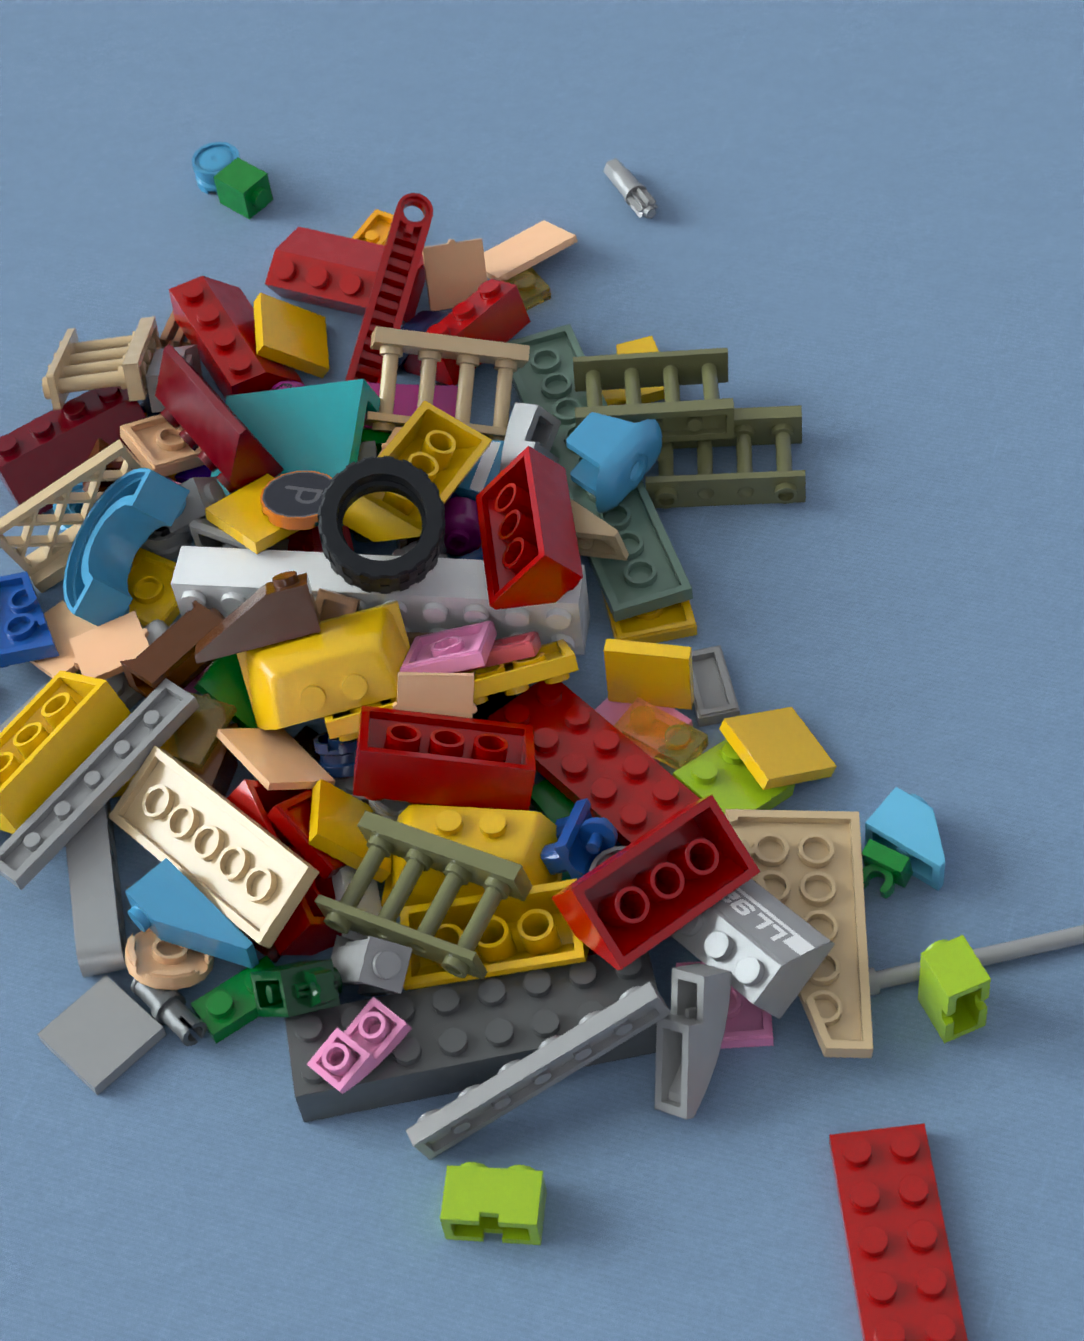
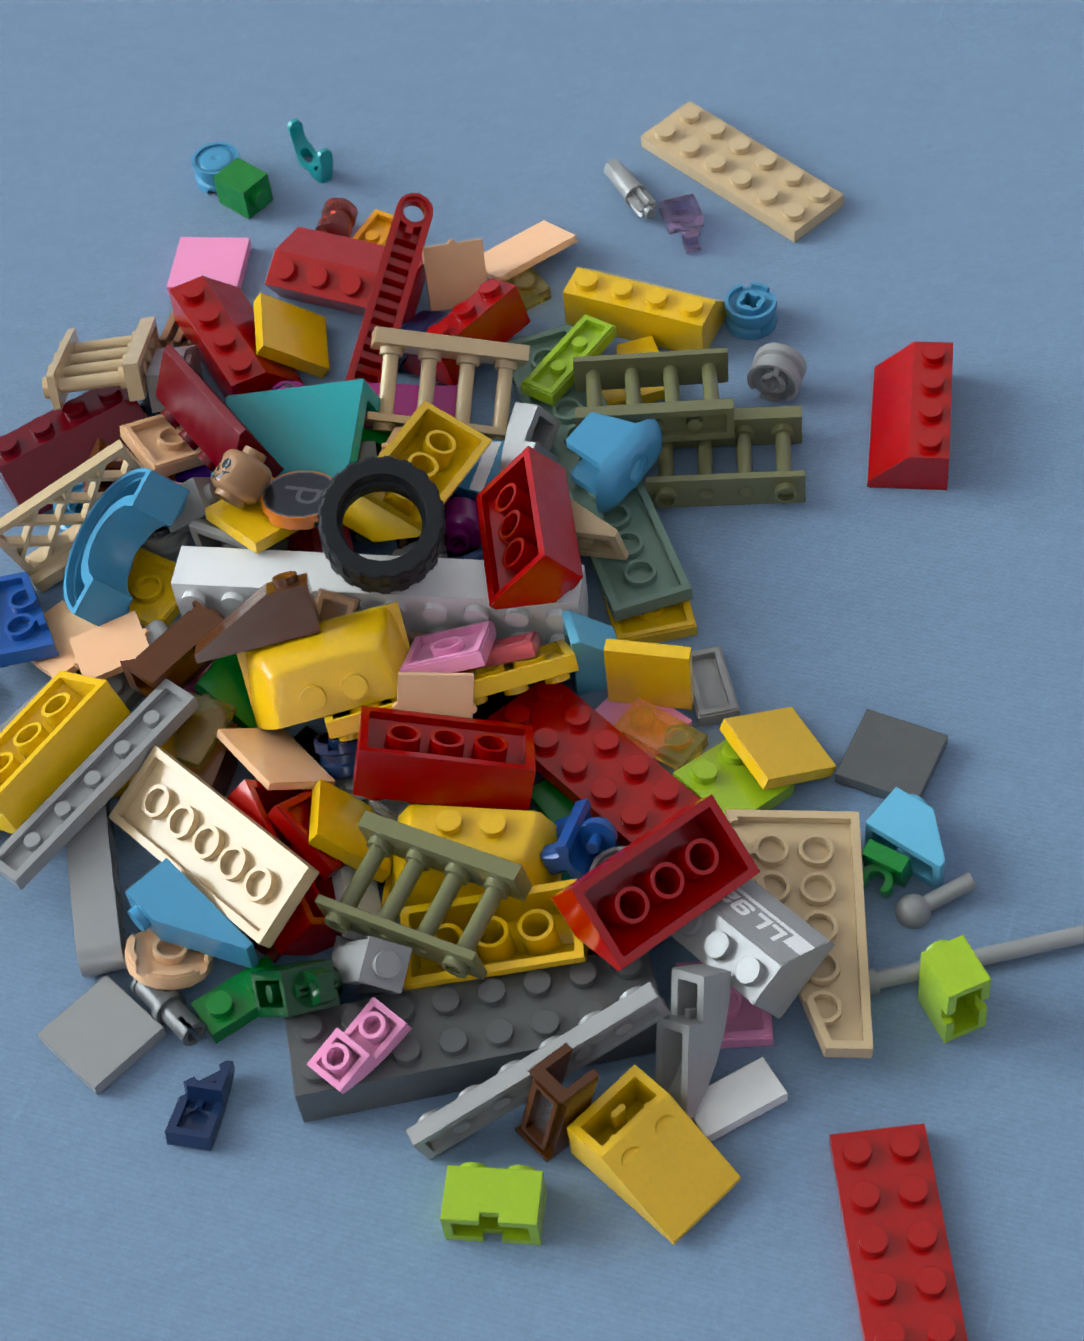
none -> dark blue slope [165,1061,235,1151]
none -> bright pink tile [167,237,252,296]
none -> medium nougat head [211,445,272,509]
none -> teal cap [287,118,333,183]
none -> clear red wheel [316,198,358,238]
none -> reddish brown window [515,1043,600,1163]
none -> lime tile [521,314,617,406]
none -> medium azure slope [562,610,617,695]
none -> yellow slope [563,267,726,351]
none -> yellow slope [567,1064,741,1245]
none -> tan plate [641,101,844,243]
none -> clear purple plate [659,193,704,254]
none -> white tile [691,1057,788,1142]
none -> dark azure wheel [724,282,777,340]
none -> light grey wheel [747,343,807,403]
none -> dark grey tile [835,709,948,799]
none -> red slope [867,341,953,490]
none -> light grey bar [895,872,977,929]

